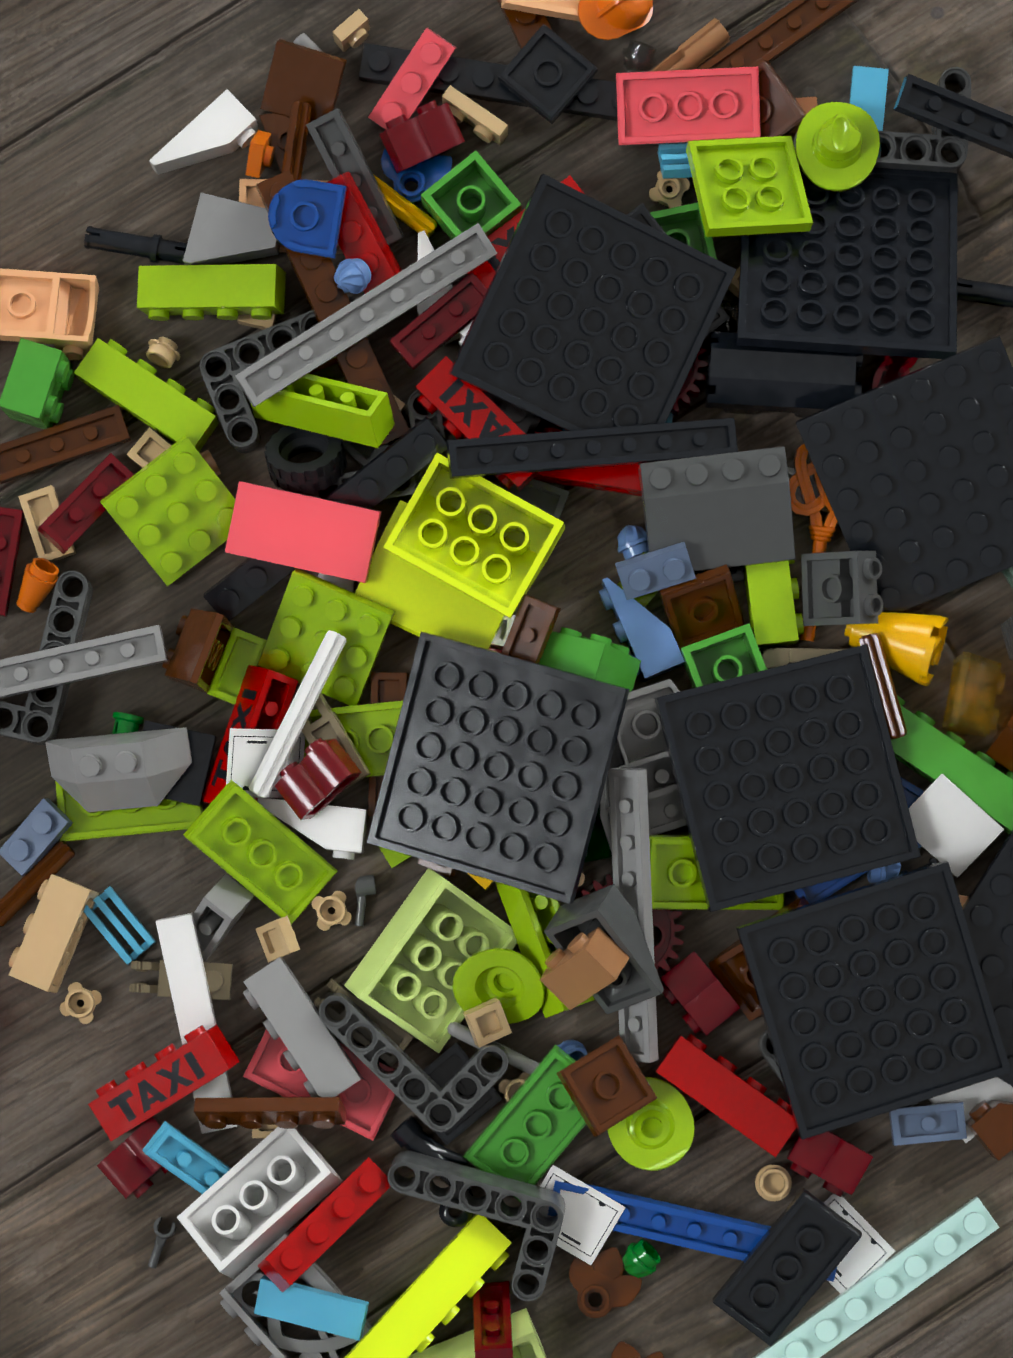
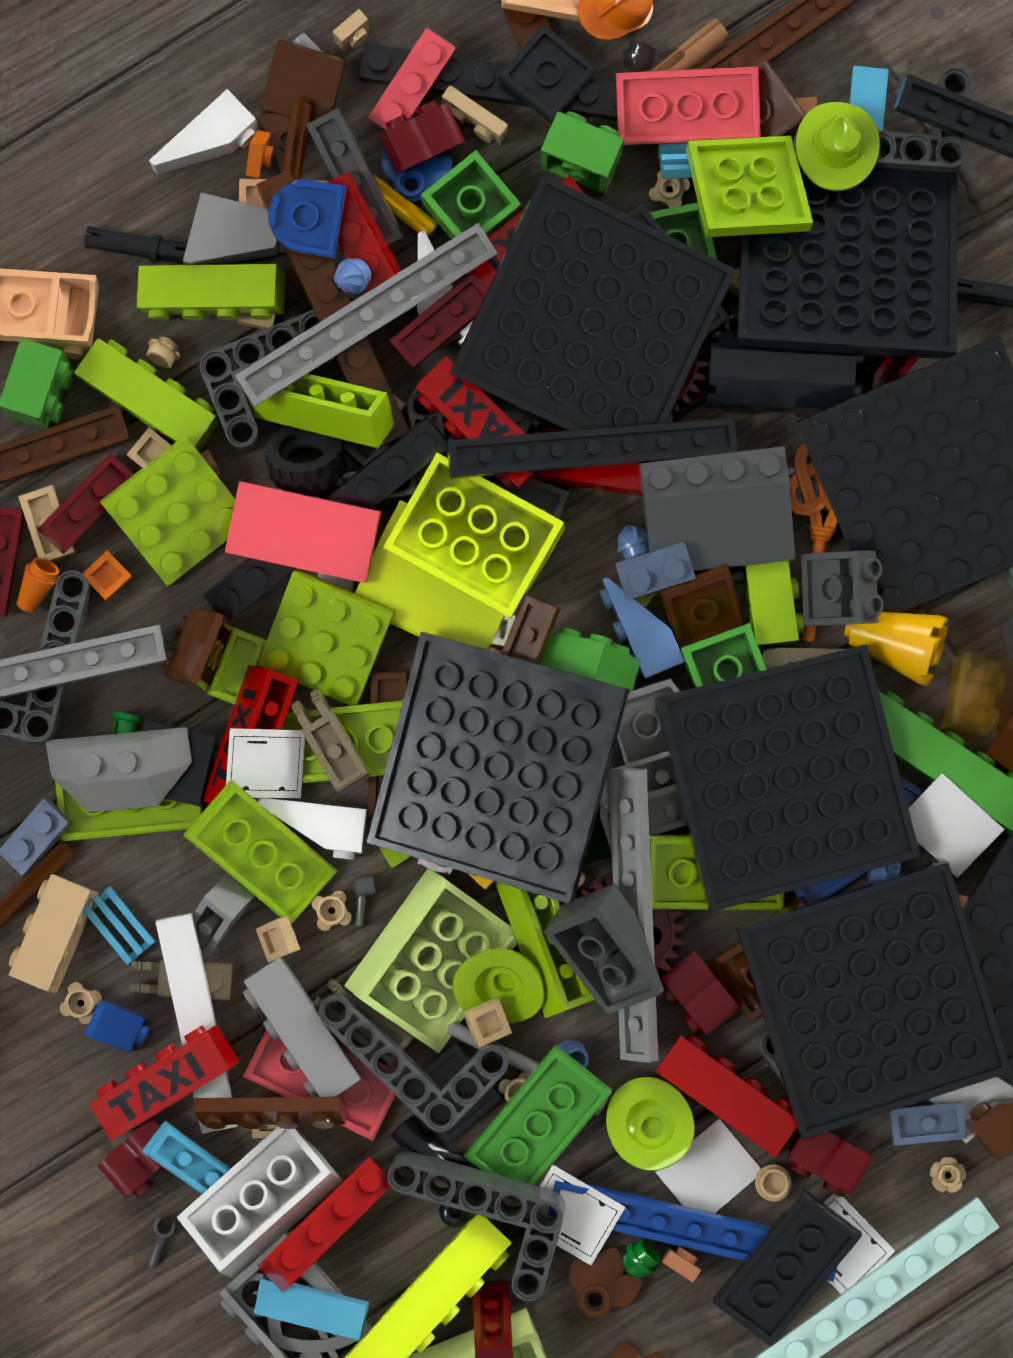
white axle [249,630,346,798] -> none
dark red brick [275,738,362,820] -> none
medium nougat brick [539,927,630,1010] -> none
reddish brown tile [556,1035,657,1137] -> none
reddish brown axle [859,633,907,740] -> none
none -> orange plate [82,550,133,602]
none -> blue slope [84,1001,150,1052]
none -> bright green brick [541,111,624,195]
none -> white sticker [655,1119,761,1213]
none -> nougat plate [661,1246,701,1283]
none -> tan plate [930,1157,966,1193]

